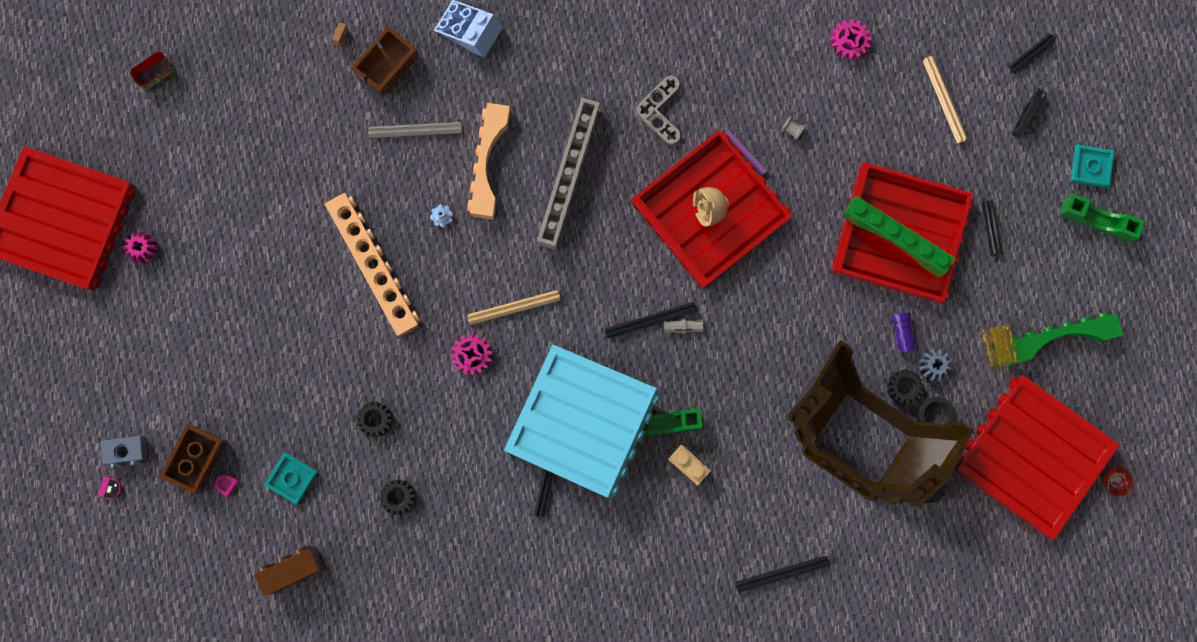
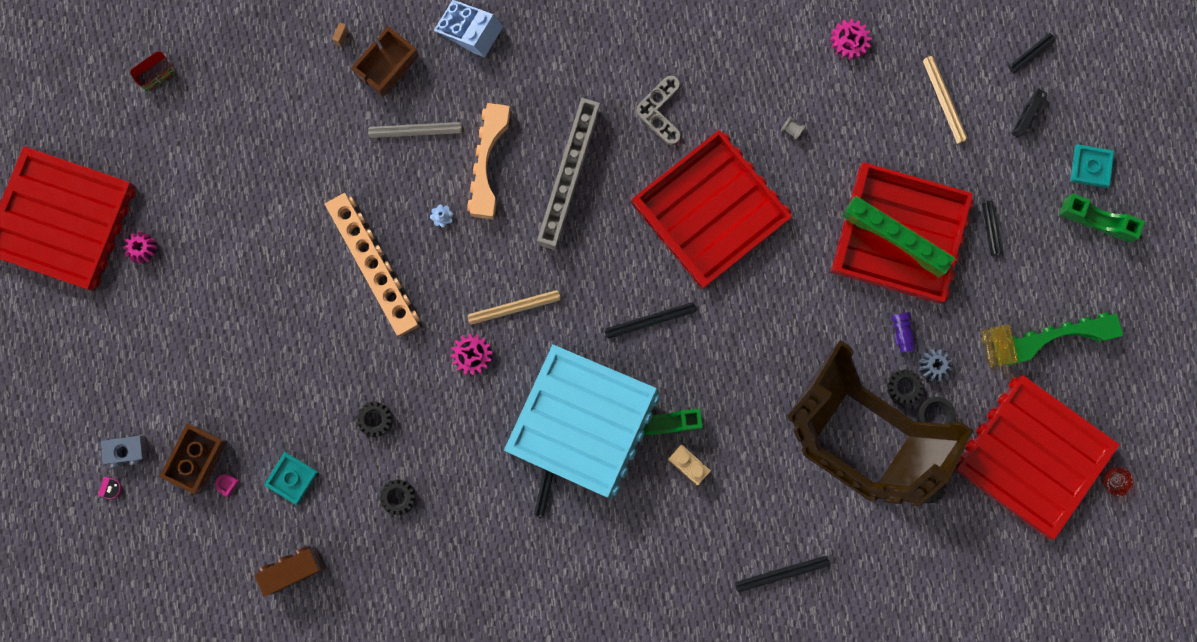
light grey pin [664,319,703,334] -> none
tan cylinder [693,187,729,227] -> none
medium lavender bar [726,130,768,176] -> none

